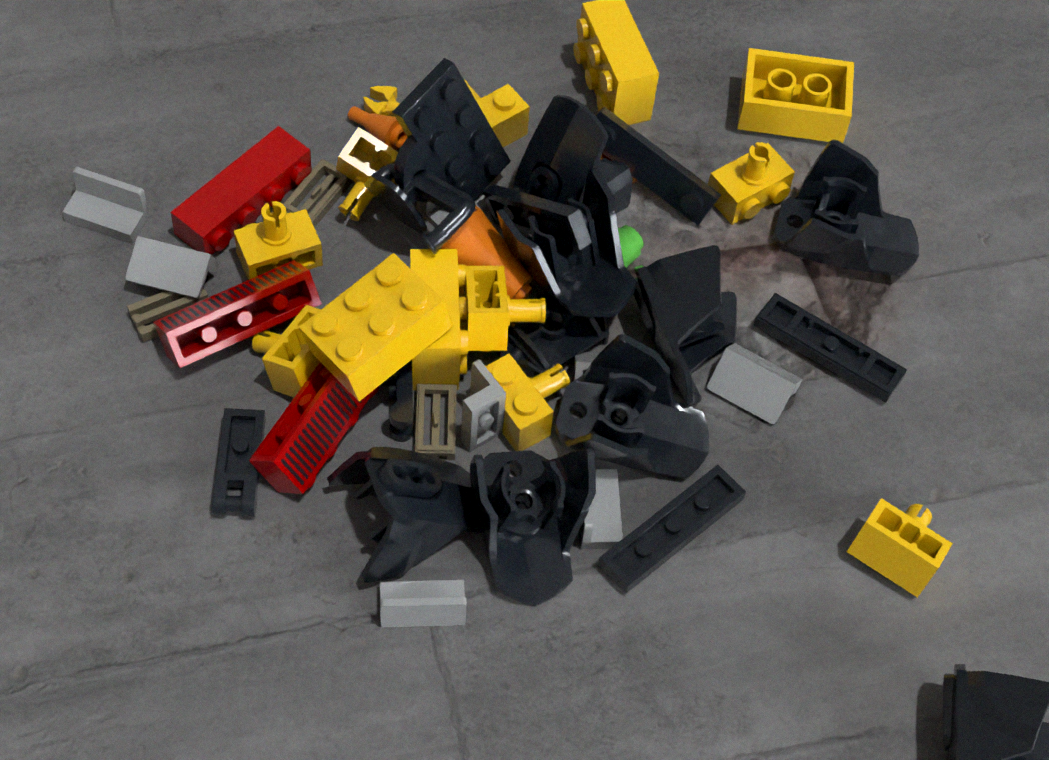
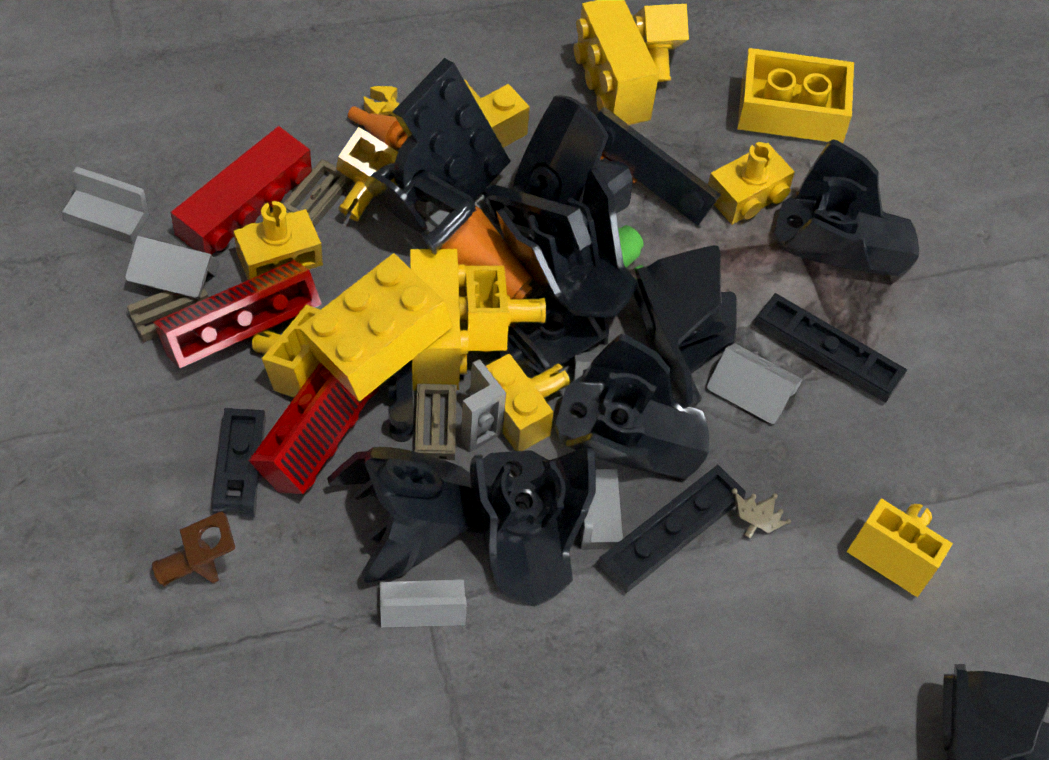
none -> reddish brown bracket [152,512,235,586]
none -> yellow brick [633,4,689,82]
none -> dark tan piece [732,488,791,539]

